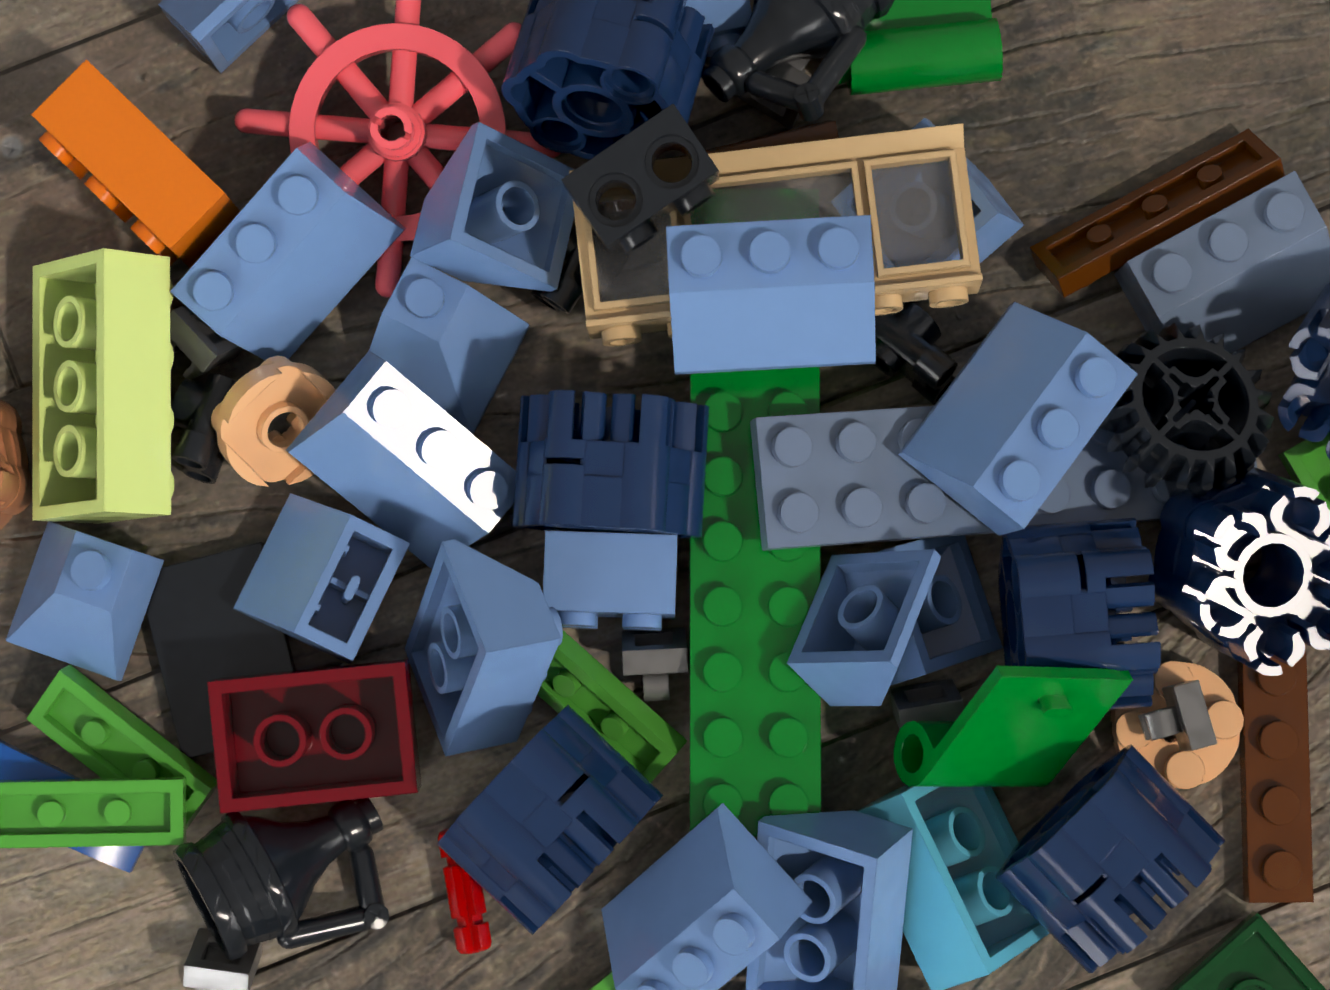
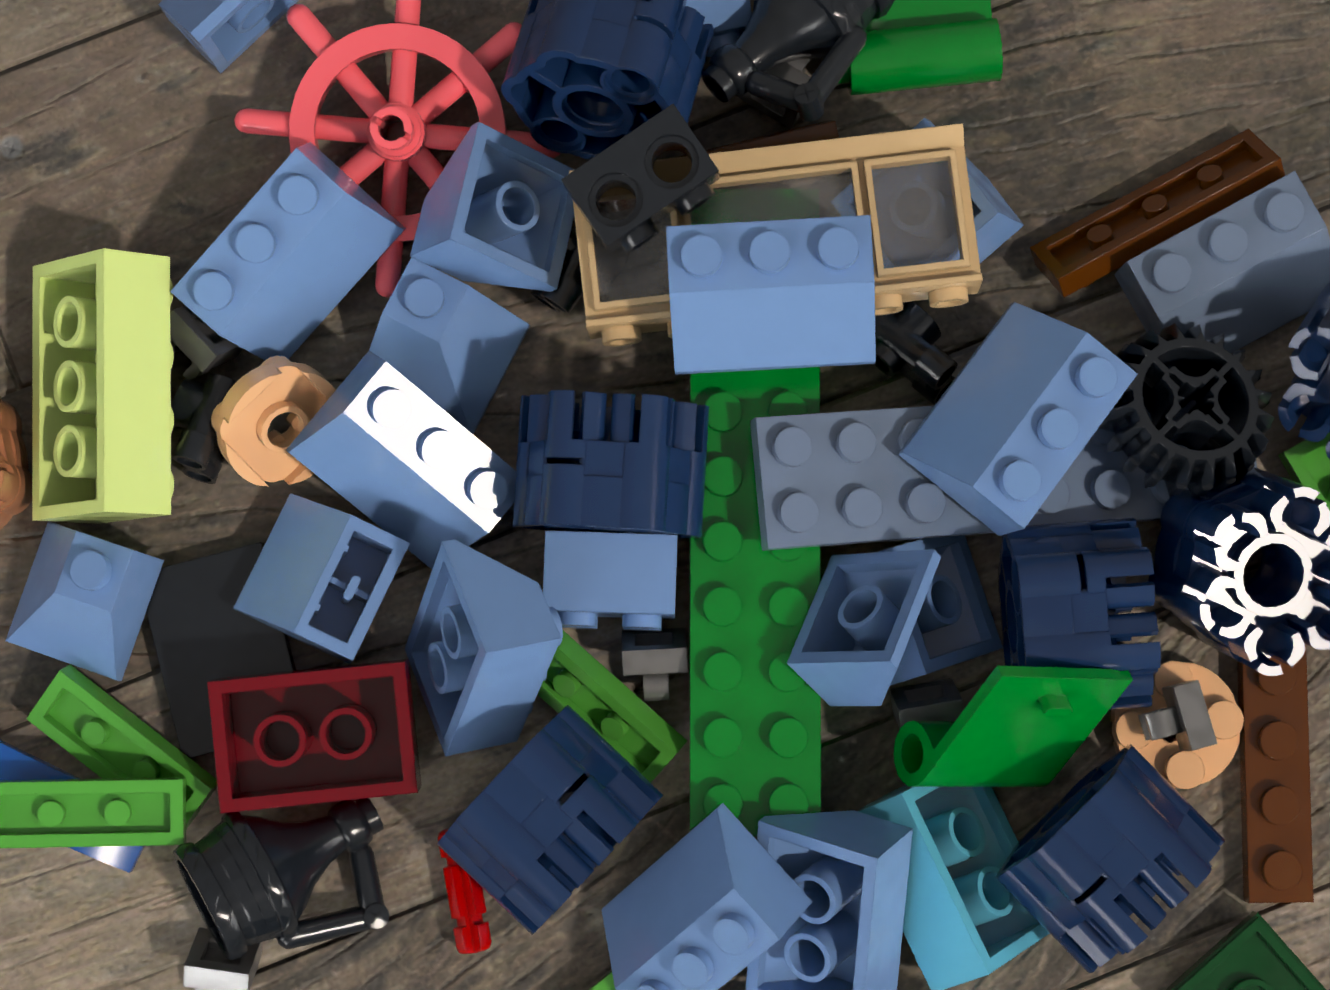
orange brick [31,59,240,268] -> none

